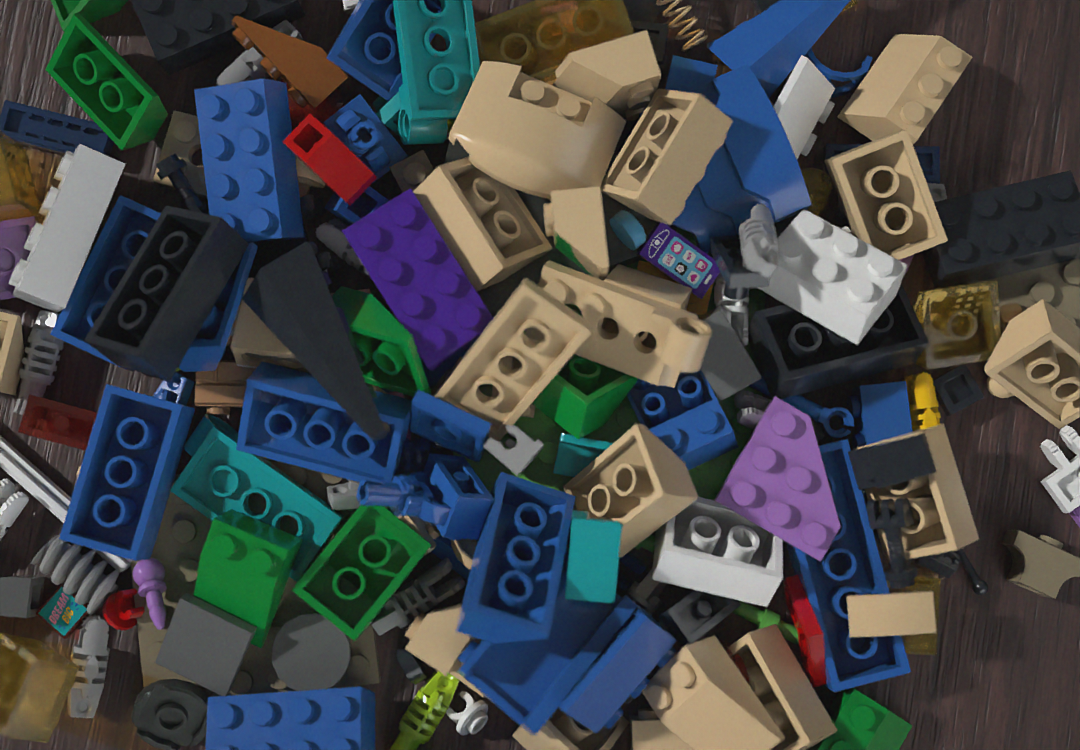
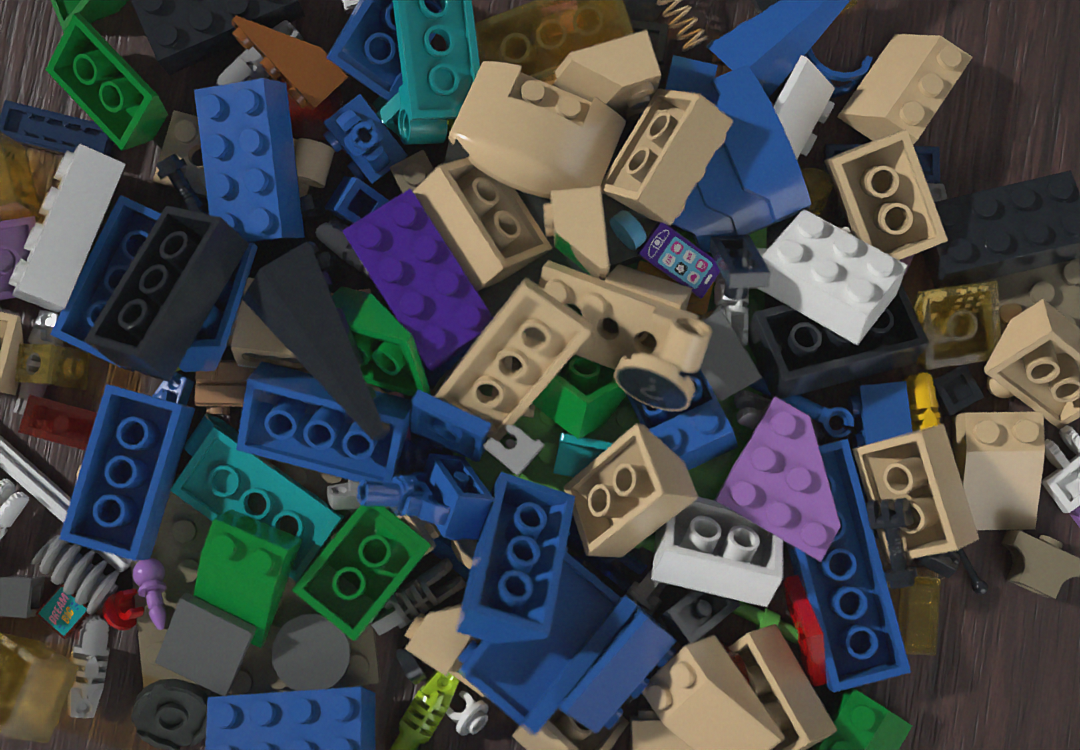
red slope [282,113,377,206] -> none
teal panel [565,510,622,603] -> none
light grey hinge [739,204,779,278] -> none
tan slope [847,591,937,637] -> none
black slope [848,433,936,490] -> none
none -> clear yellow bracket [15,344,91,390]
none -> tile [614,353,695,411]
none -> tan slope [951,412,1045,530]

